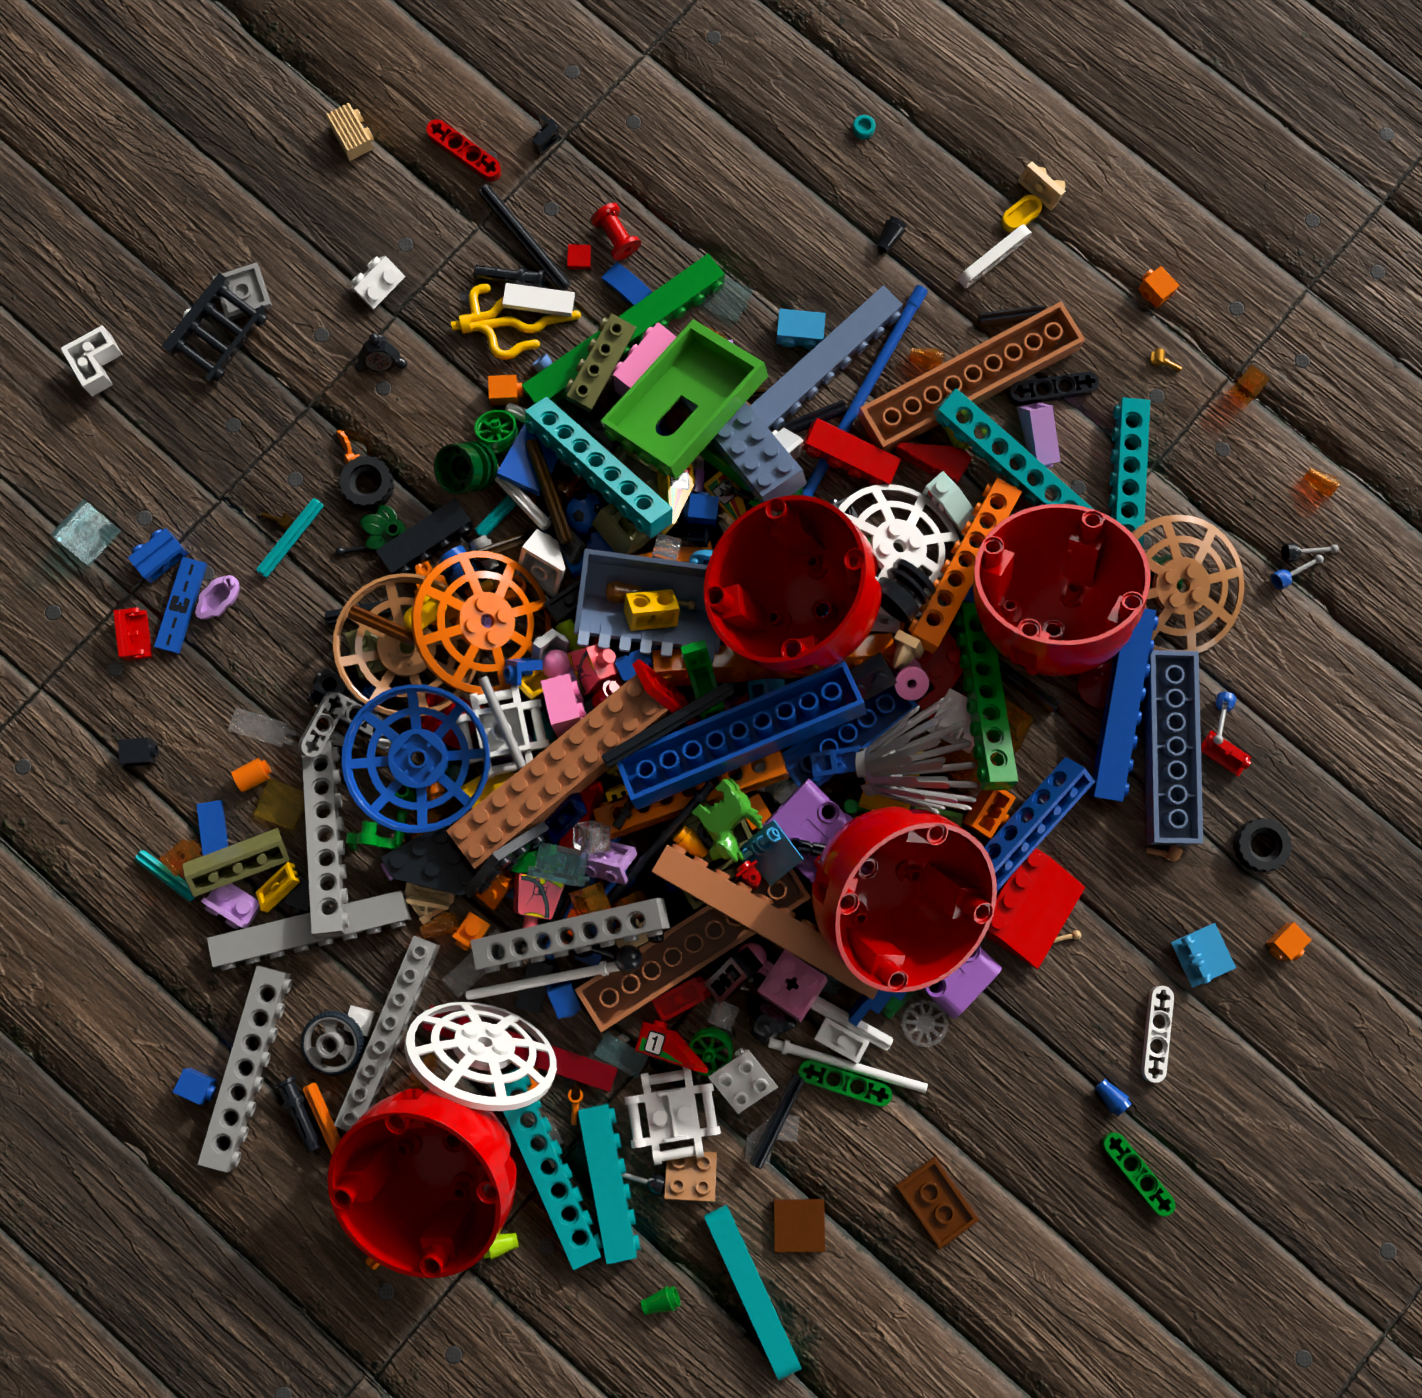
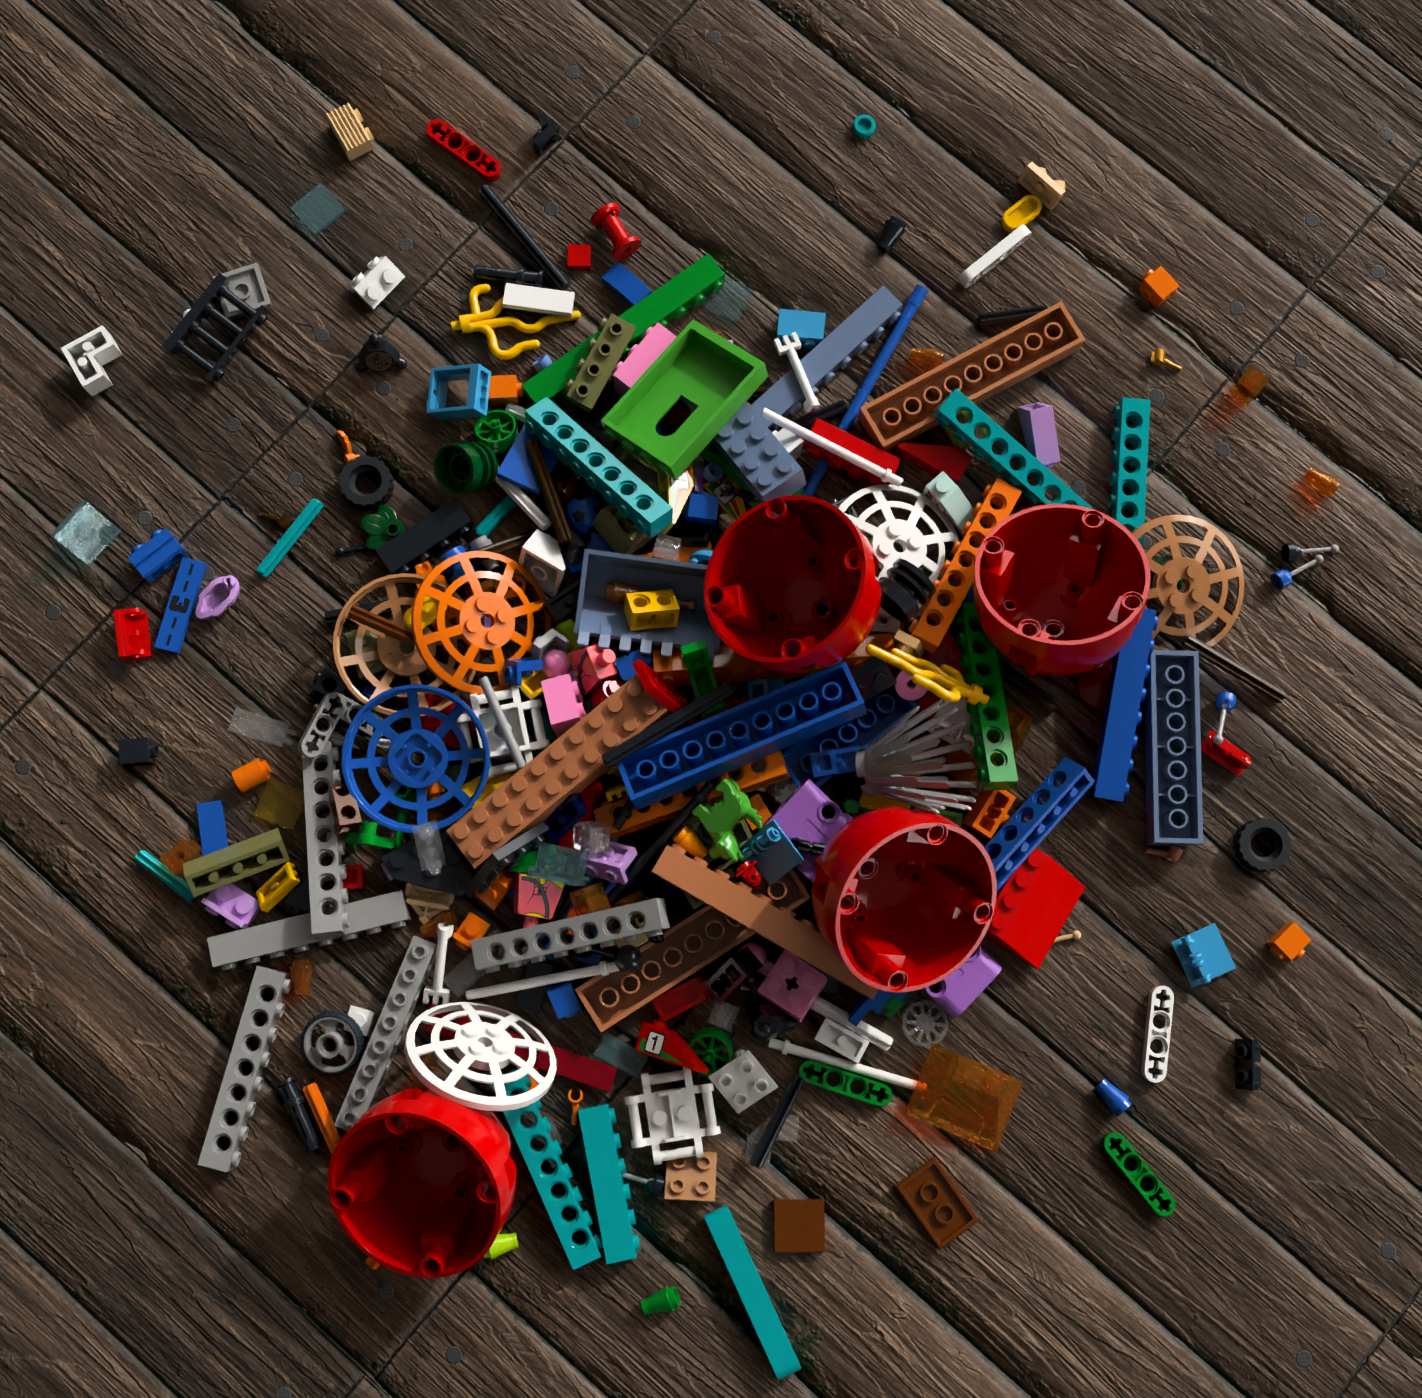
blue brick [173,1068,217,1105] -> none
black beam [1008,372,1099,405] -> none
none -> clear orange cone [289,957,314,995]
none -> clear light blue piece [290,183,346,236]
none -> reddish brown leg [329,785,362,835]
none -> red tile [343,864,365,890]
none -> clear hinge [412,820,446,875]
none -> white hinge [423,923,454,1006]
none -> dark azure window [426,363,491,421]
none -> medium blue hinge [702,462,723,484]
none -> white bar [760,407,903,487]
none -> white hinge [773,332,820,413]
none -> yellow plant [865,644,989,705]
none -> clear orange slope [905,1043,1023,1152]
none -> dark brown axle [1181,634,1287,703]
none -> black hinge [1235,1038,1262,1090]

